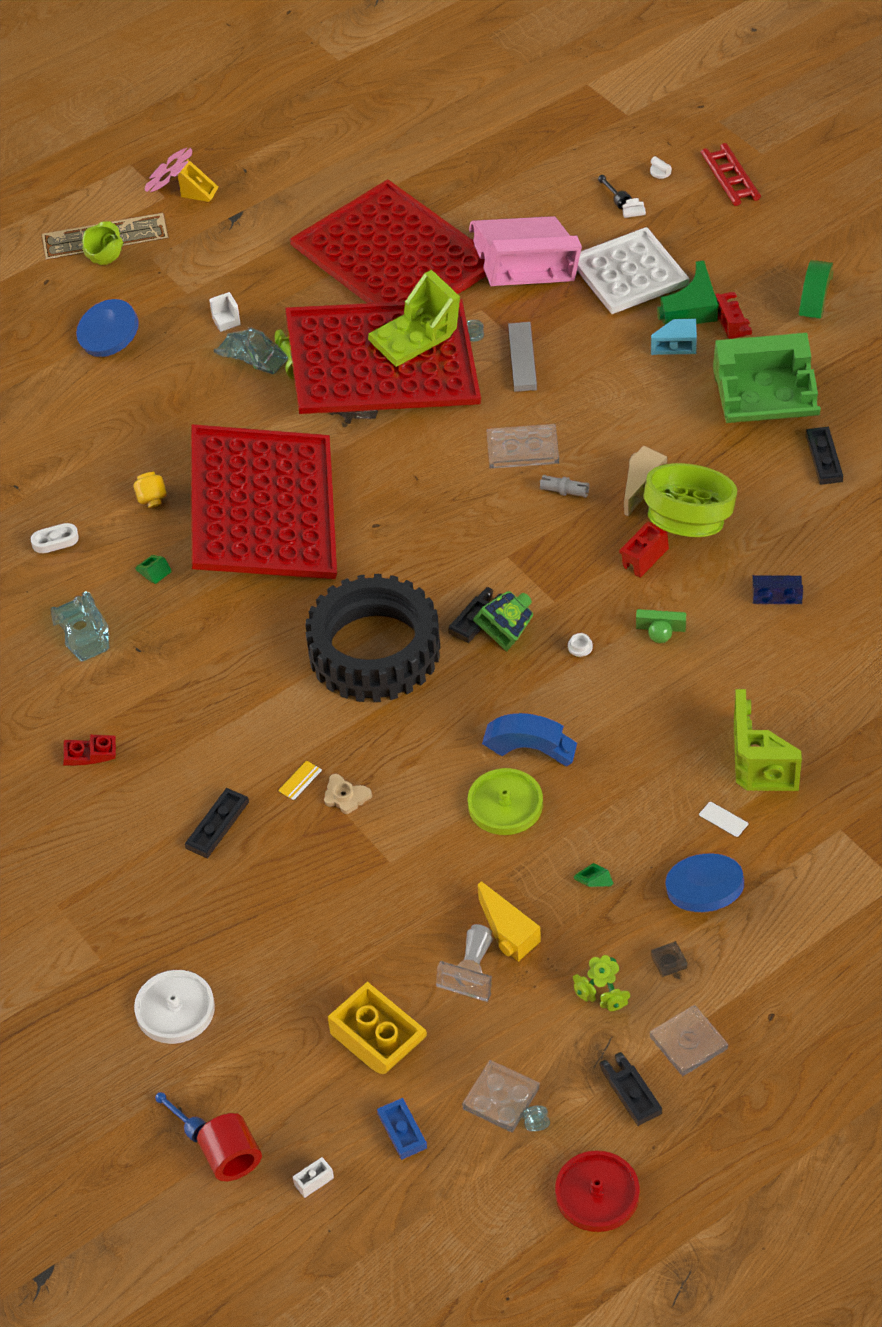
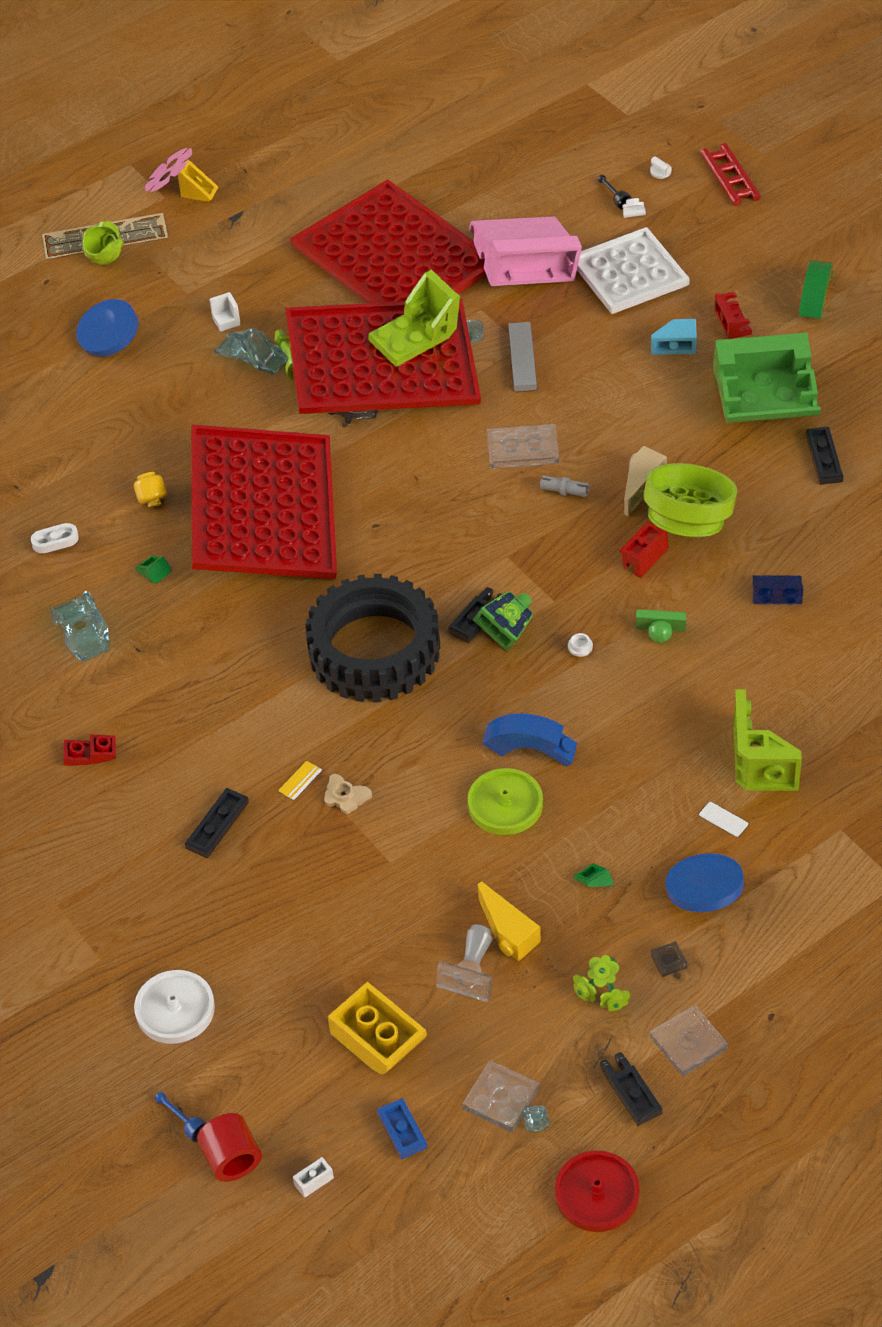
green arch [657,260,718,326] -> none

